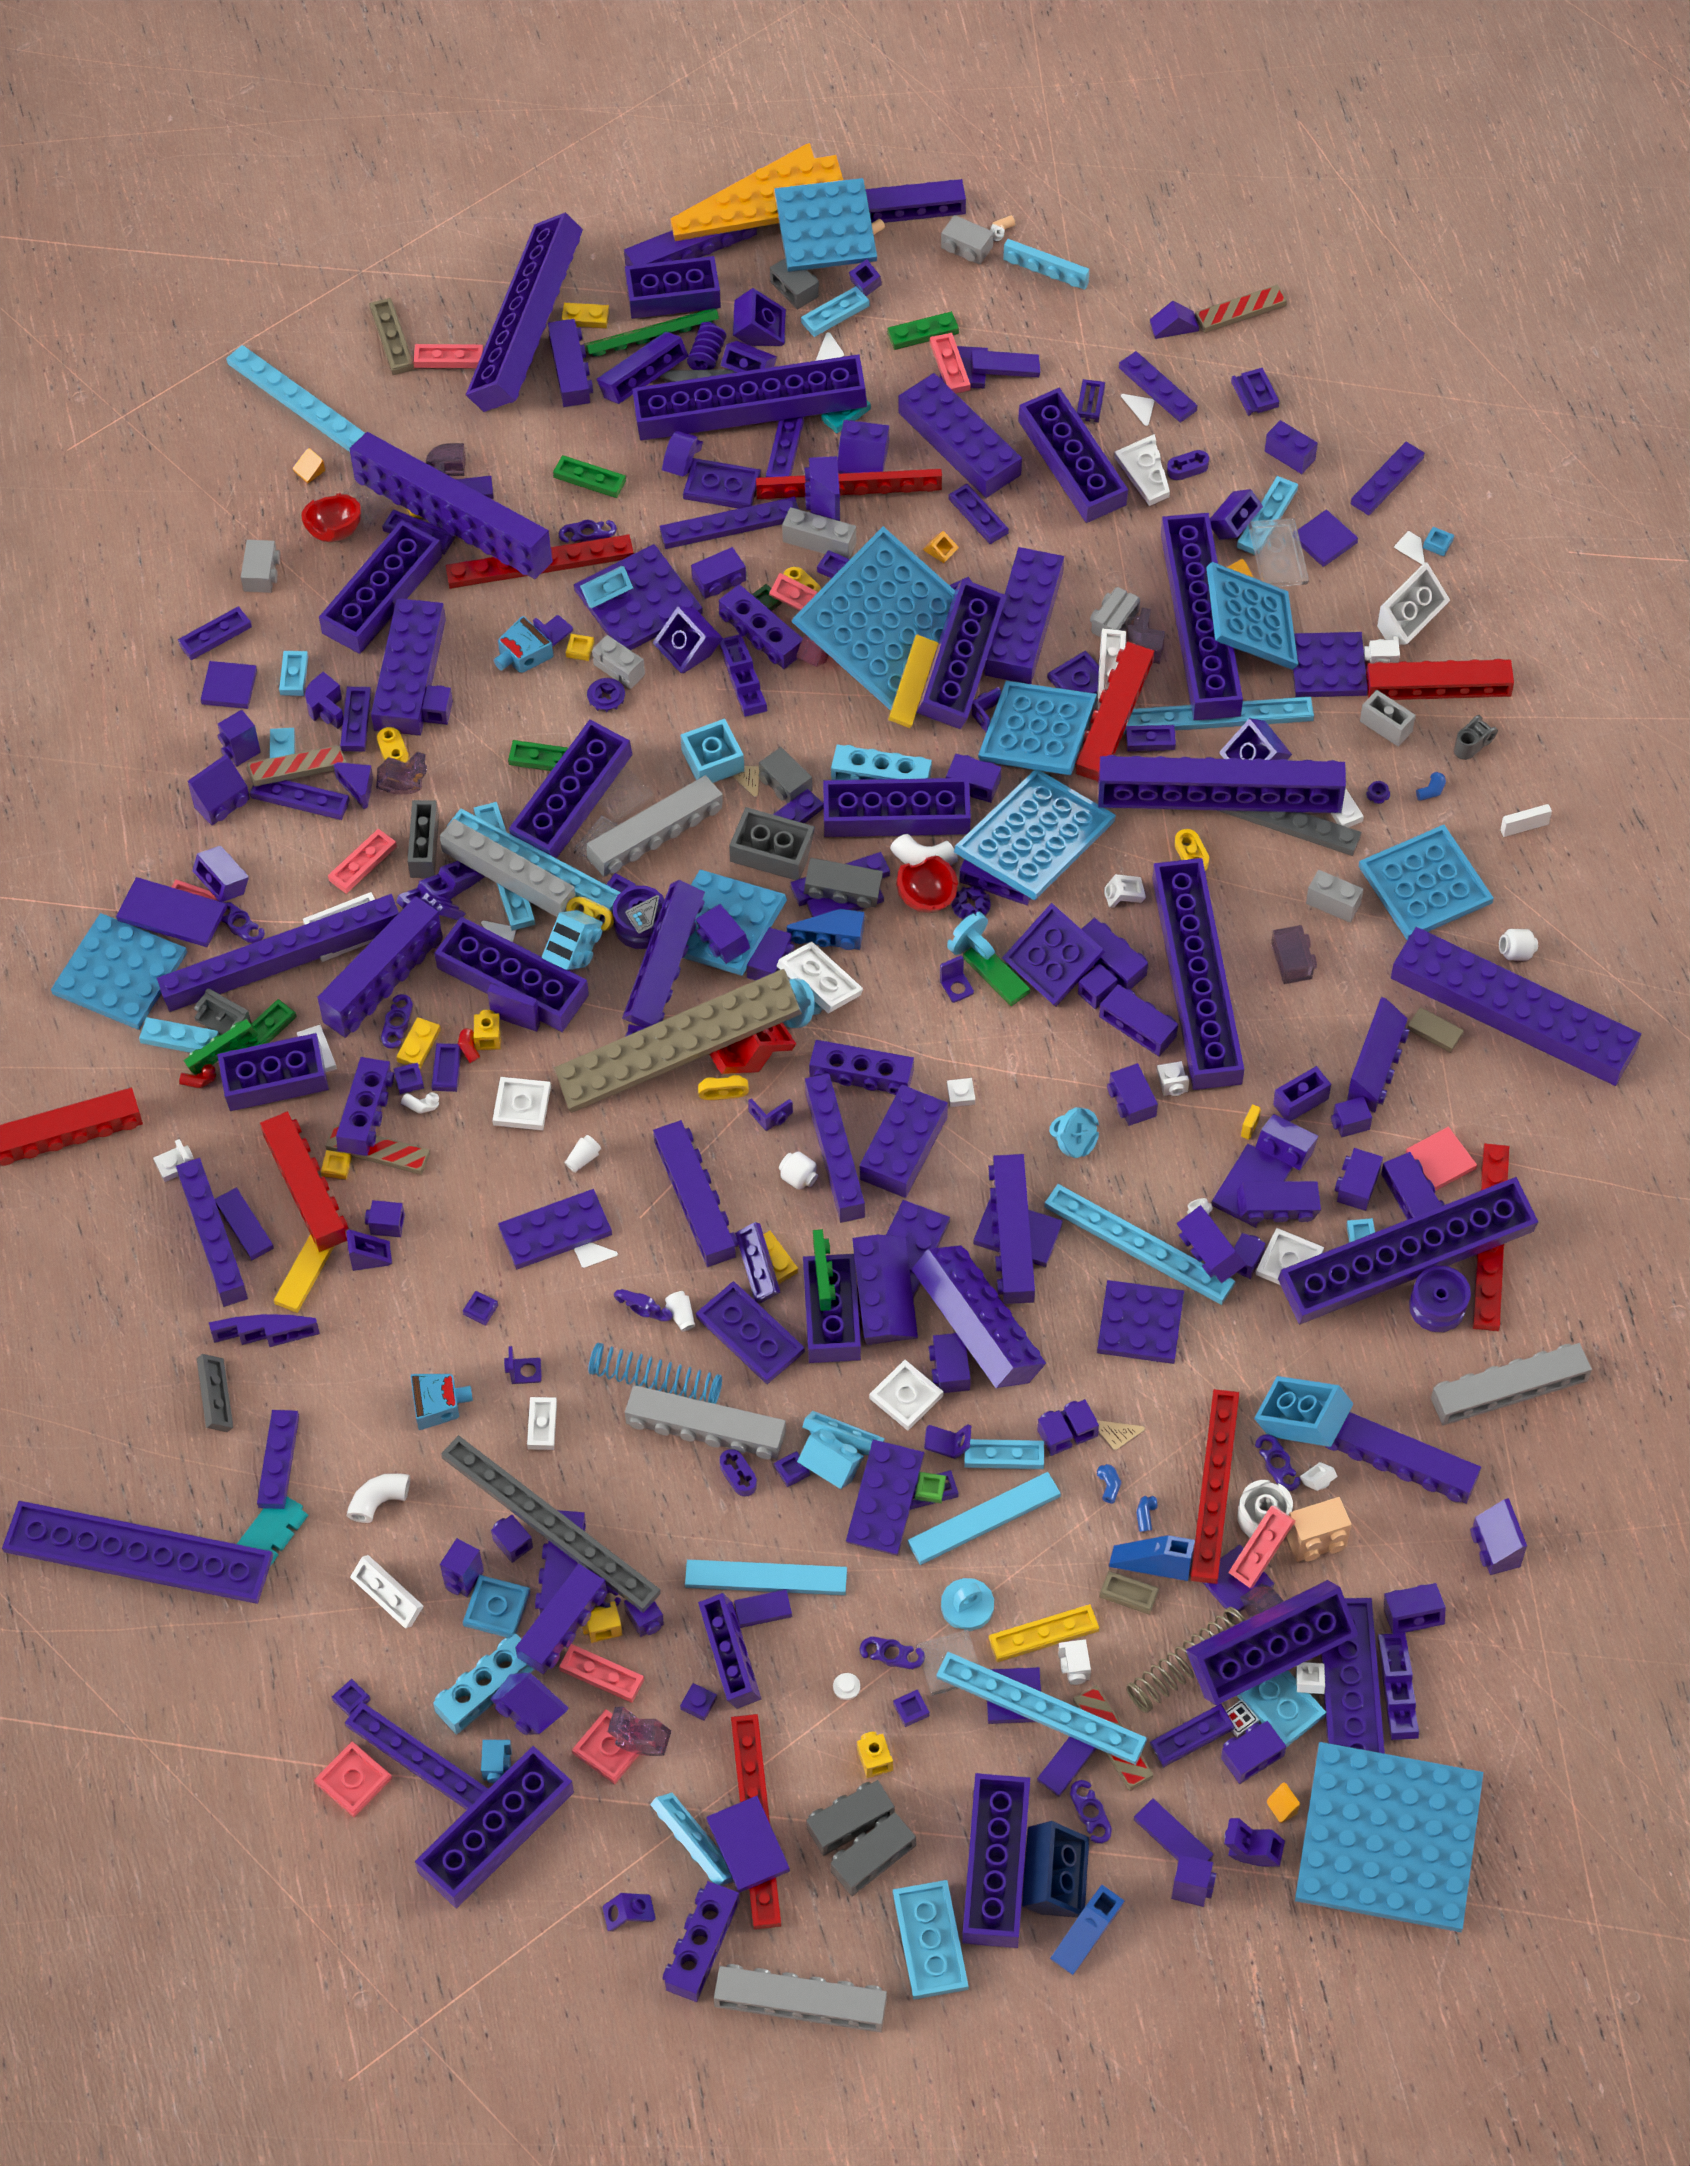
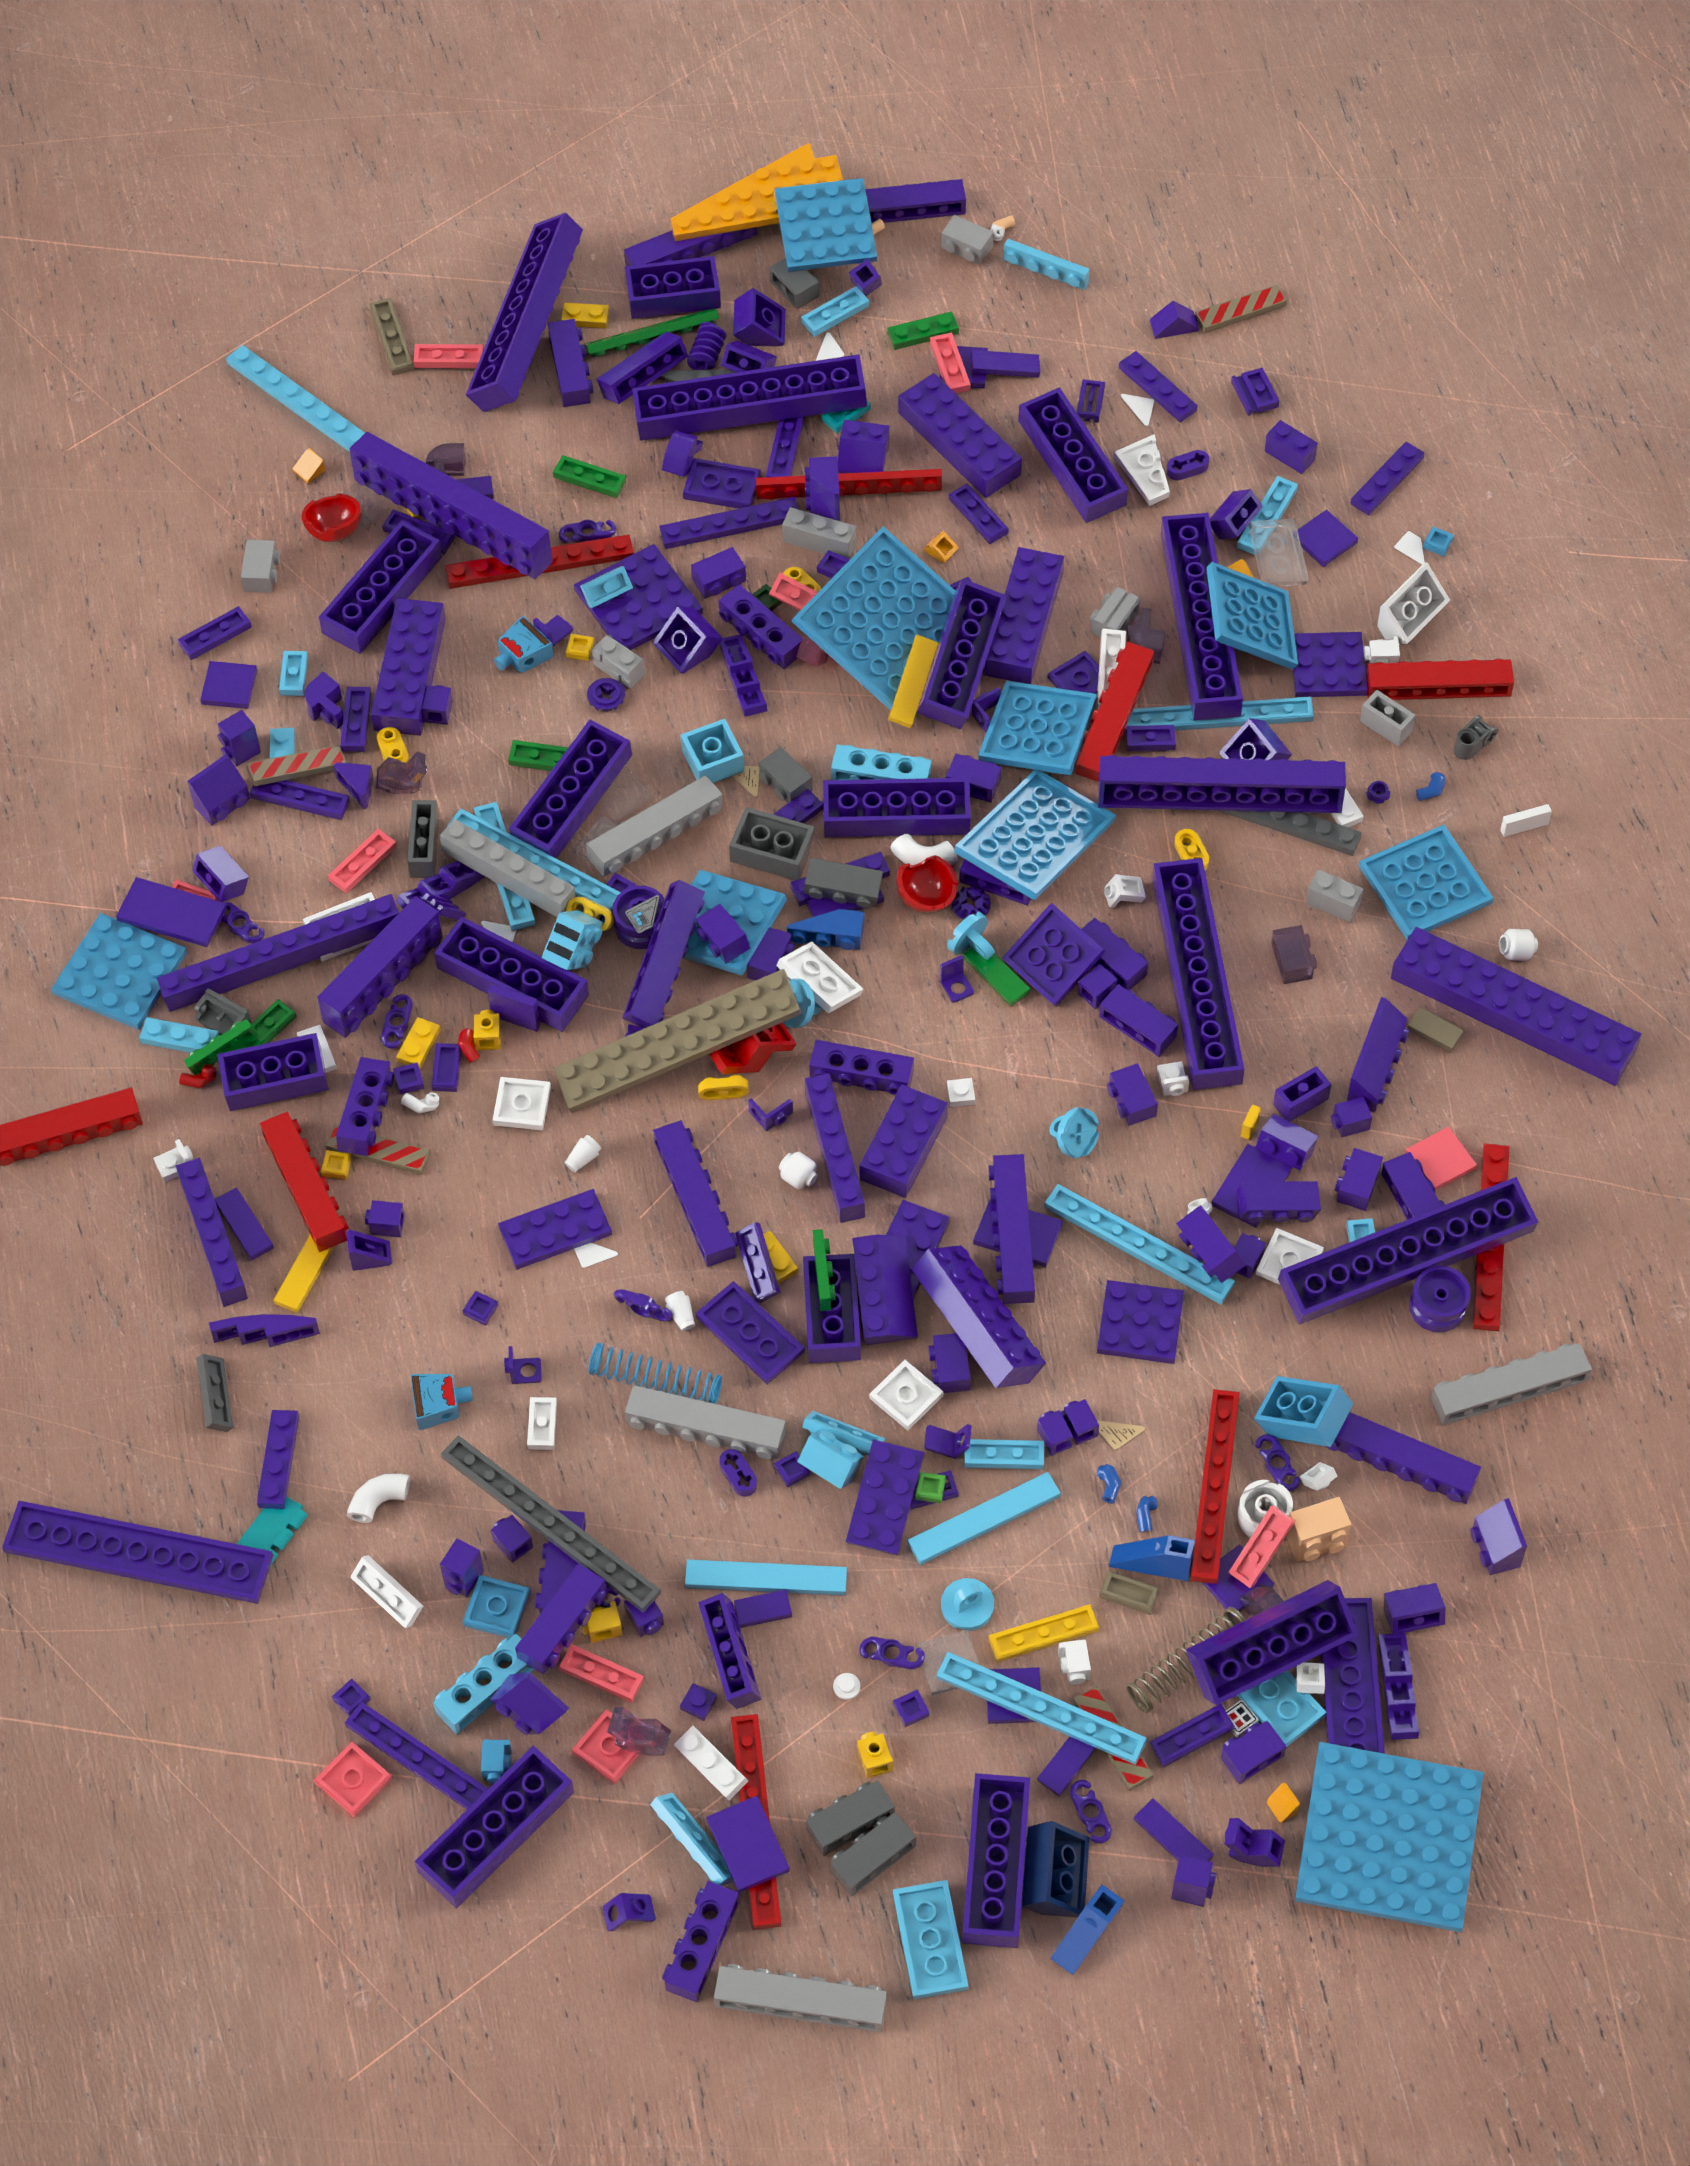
none -> white plate [674,1726,748,1801]

